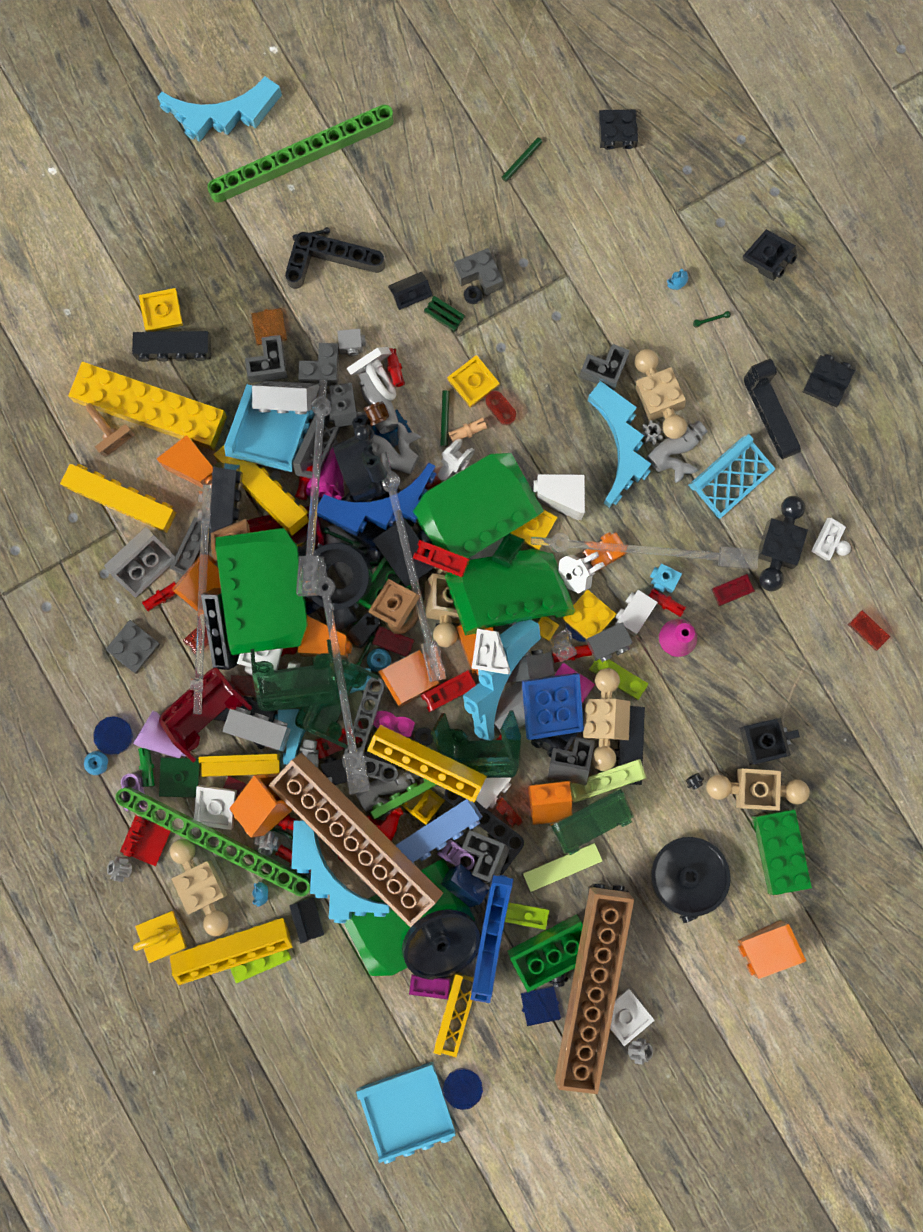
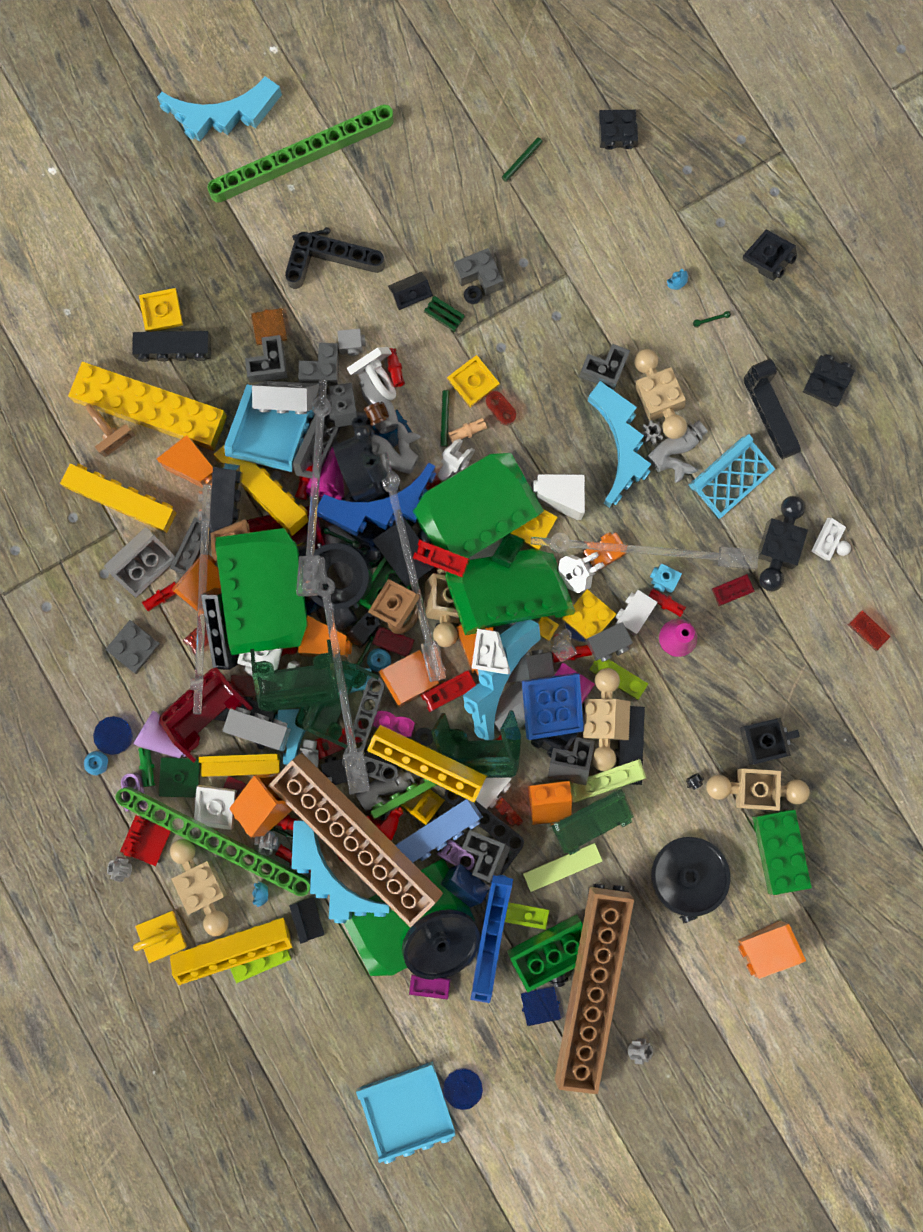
yellow fence [433,973,474,1057] -> none
white plate [610,988,655,1046] -> none

